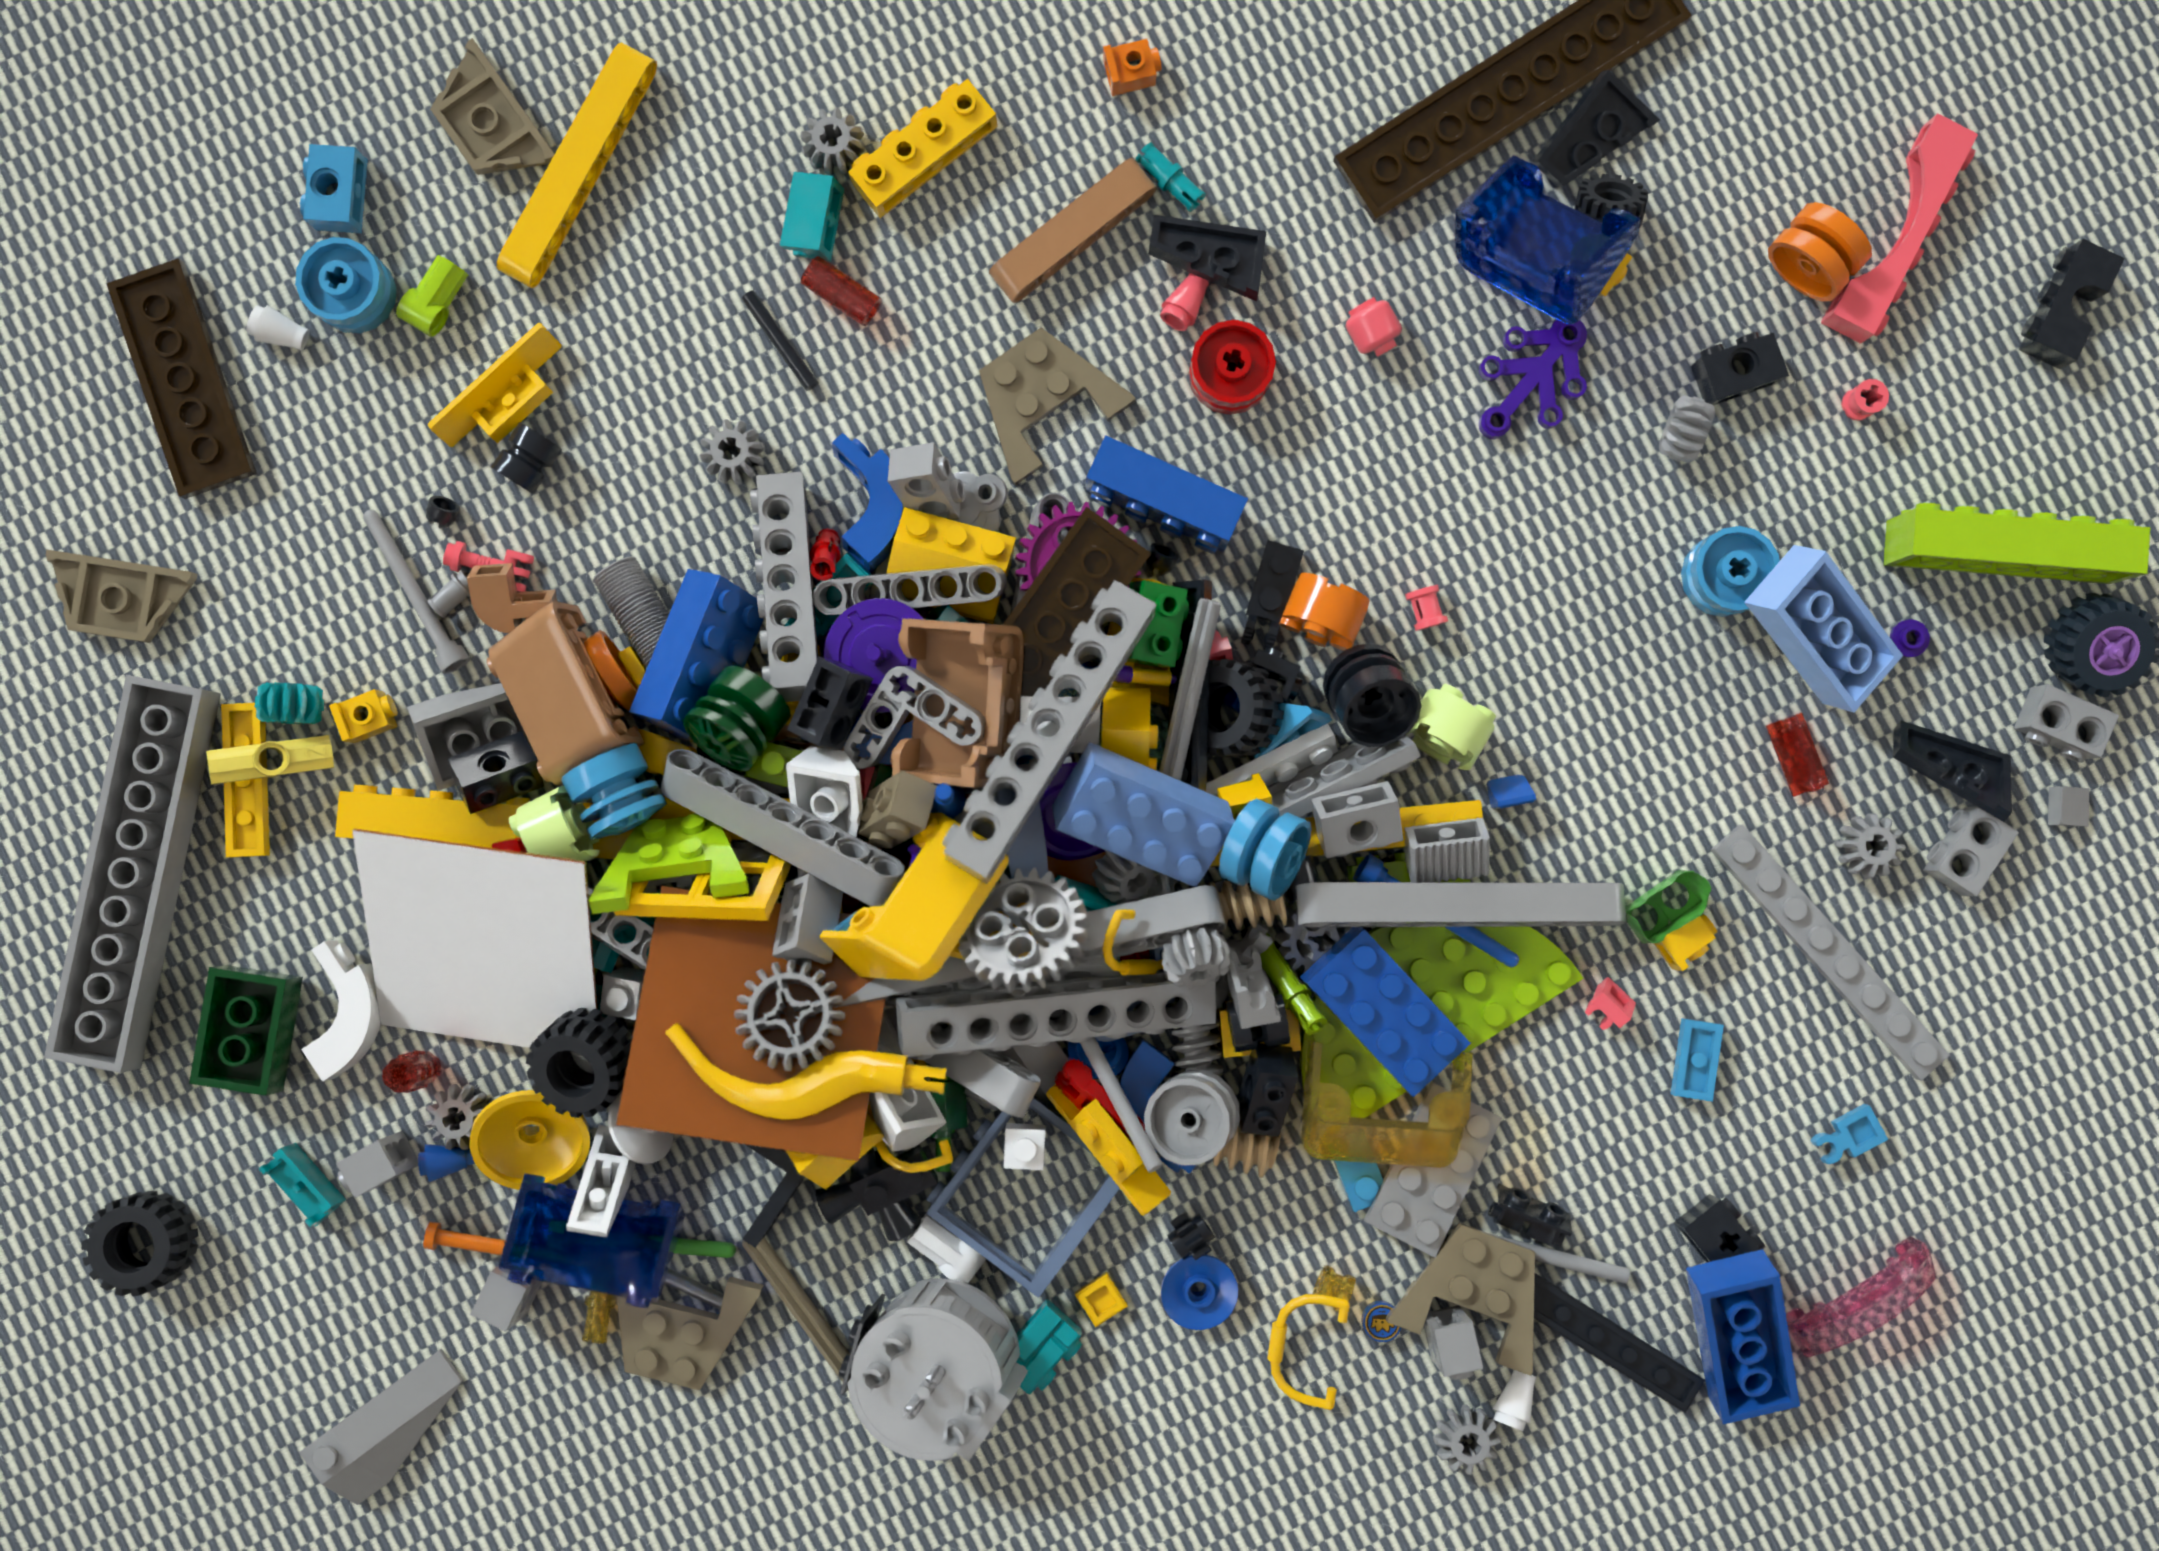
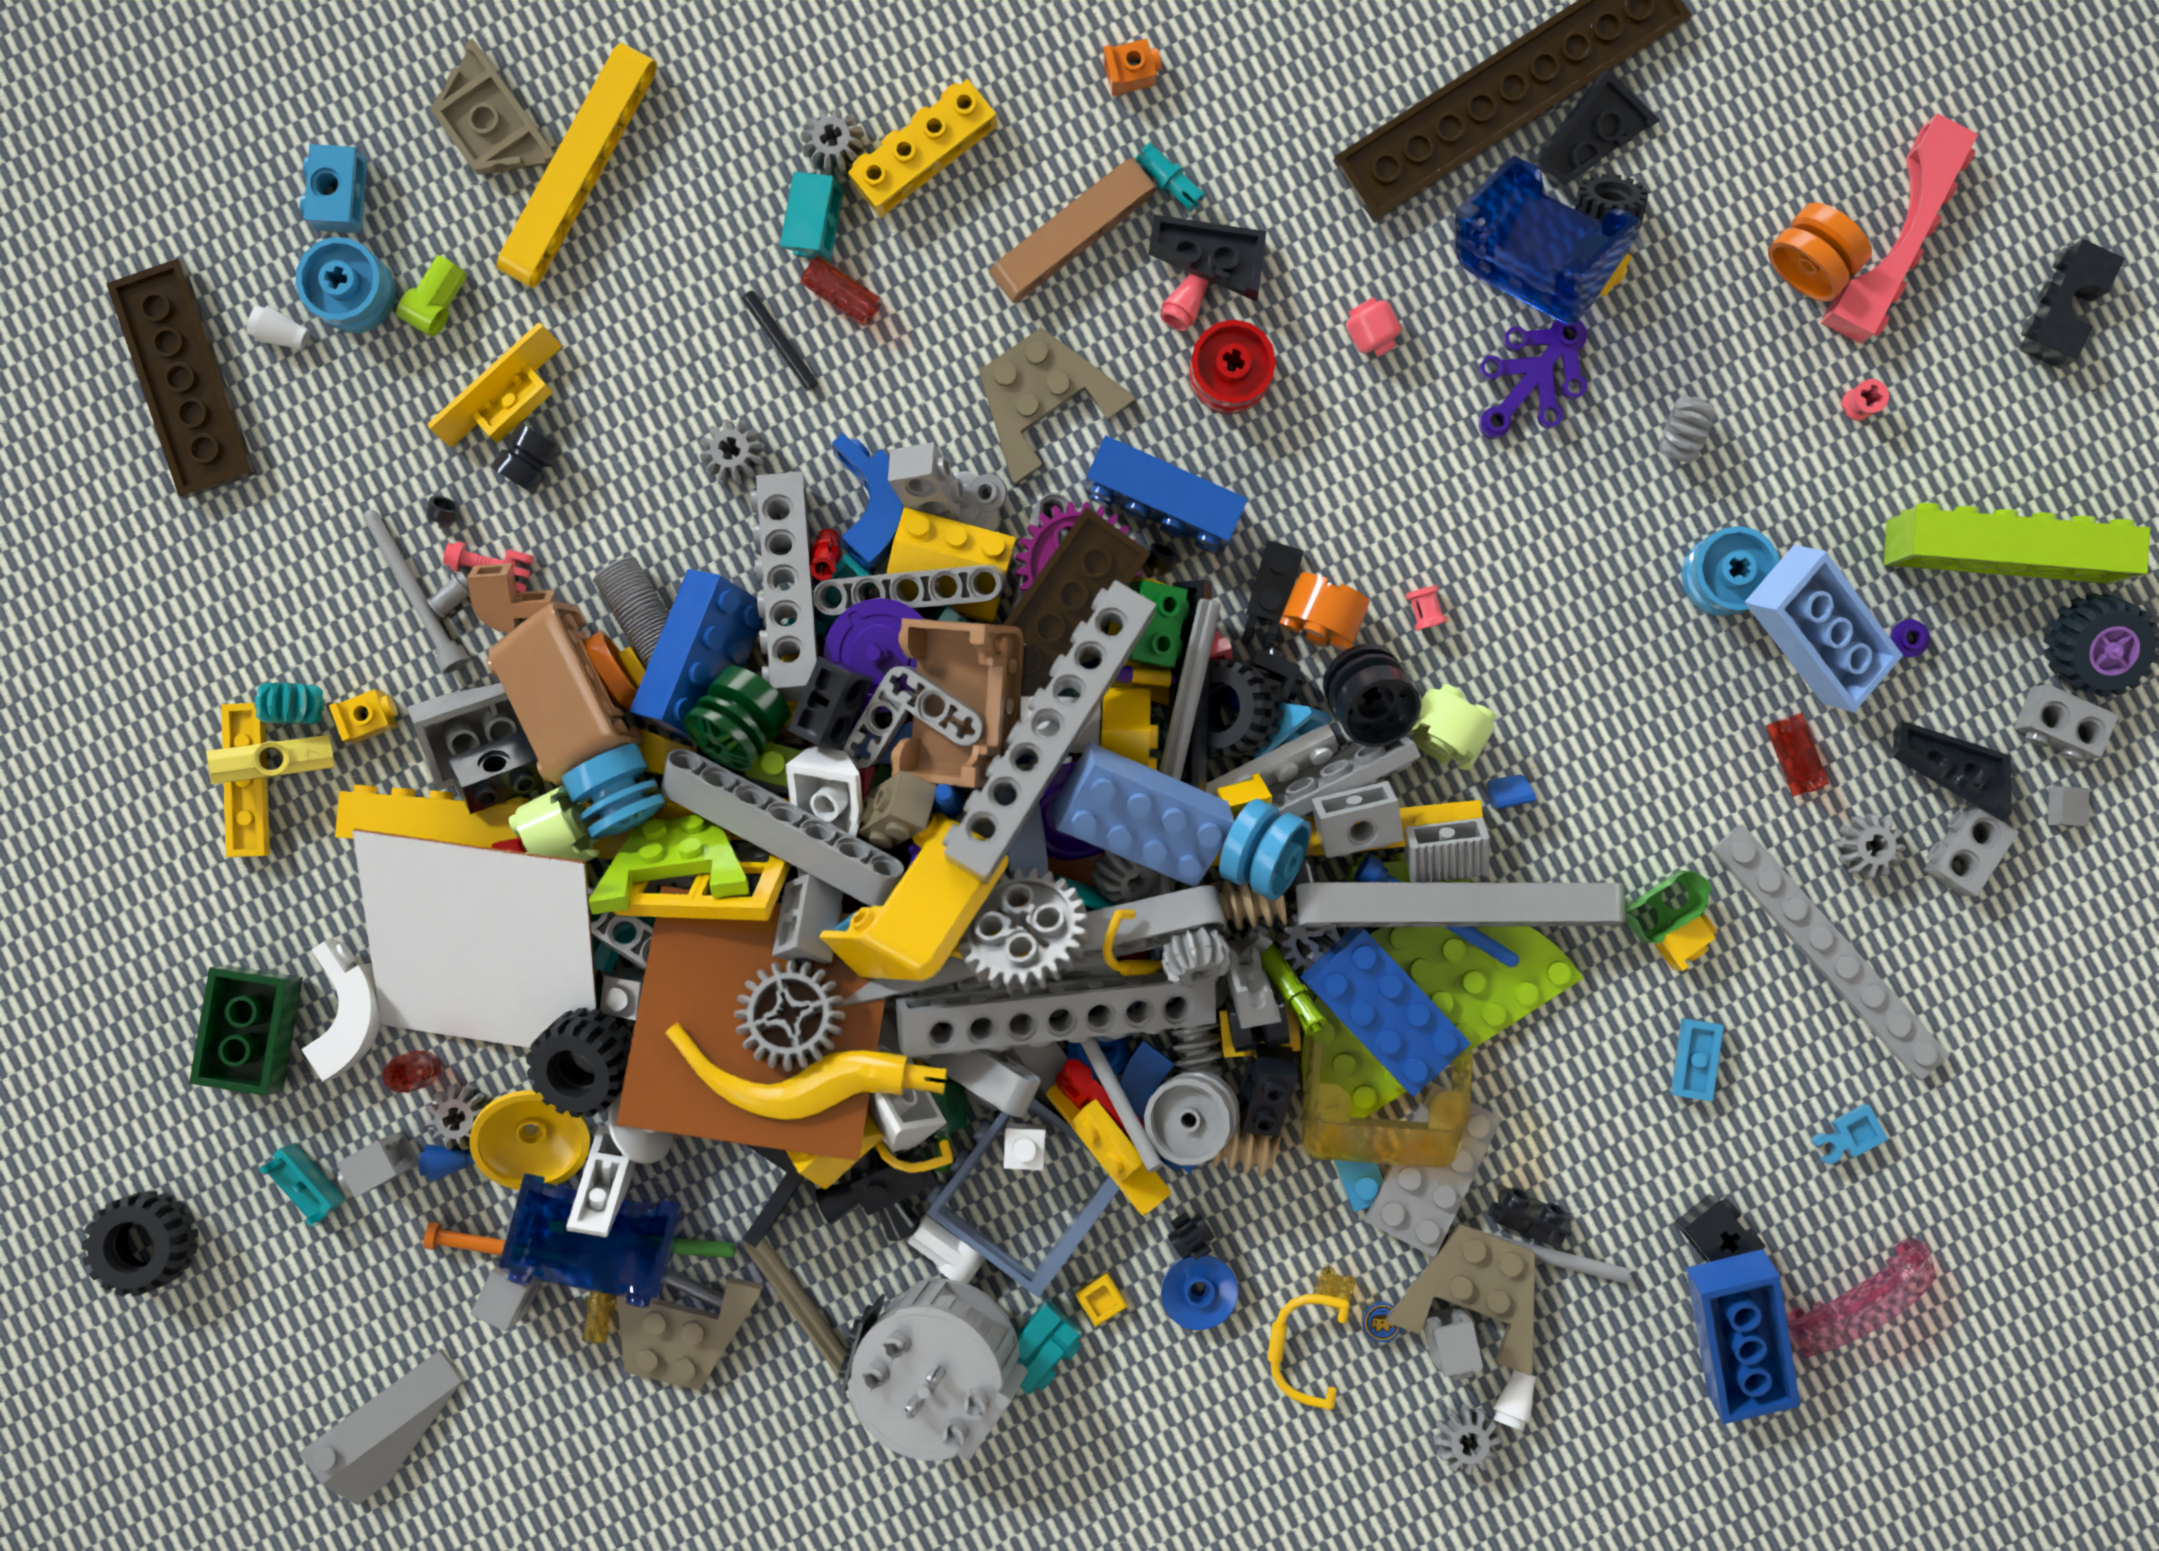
light grey brick [44,675,221,1073] -> none
dark tan wing [46,549,198,643] -> none
black tile [1534,1273,1705,1413] -> none
coral tile [1585,977,1636,1030] -> none
black brick [1691,331,1789,406] -> none

